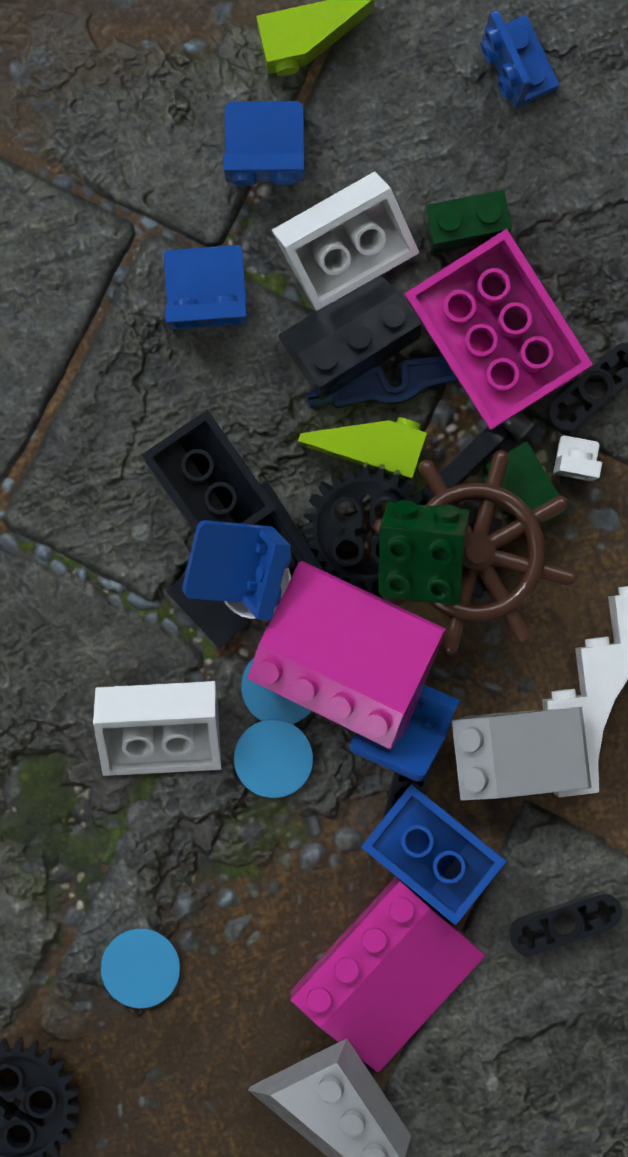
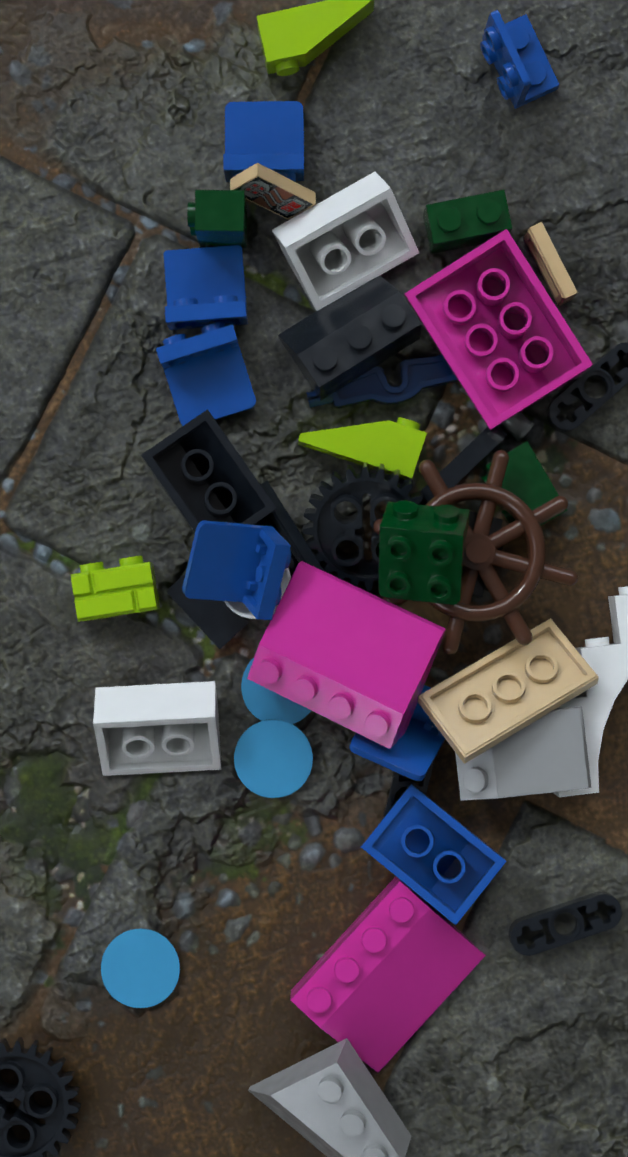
white bracket [553,436,602,482] -> none
none -> lime brick [71,556,160,622]
none -> blue bracket [156,322,256,426]
none -> dark green brick [187,190,247,248]
none -> tile [230,163,316,220]
none -> tan tile [418,618,599,764]
none -> tan tile [524,222,578,306]

